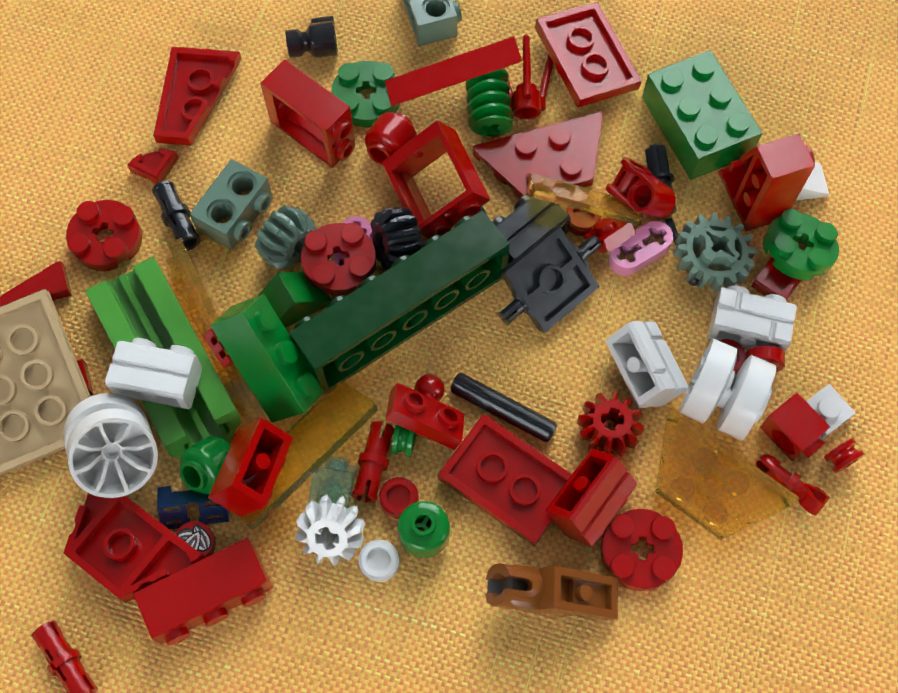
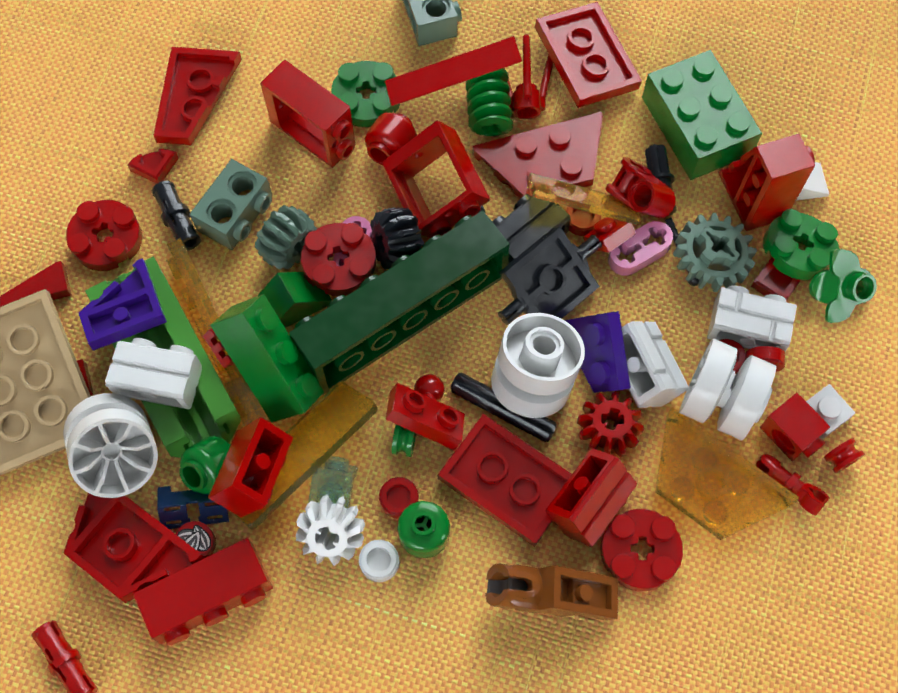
black piece [285,16,338,58] -> none
red pin [351,421,395,503] -> none
none -> dark purple wing [79,258,167,351]
none -> white wheel [491,313,585,418]
none -> dark purple wing [564,311,631,393]
none -> green plate [809,249,877,323]

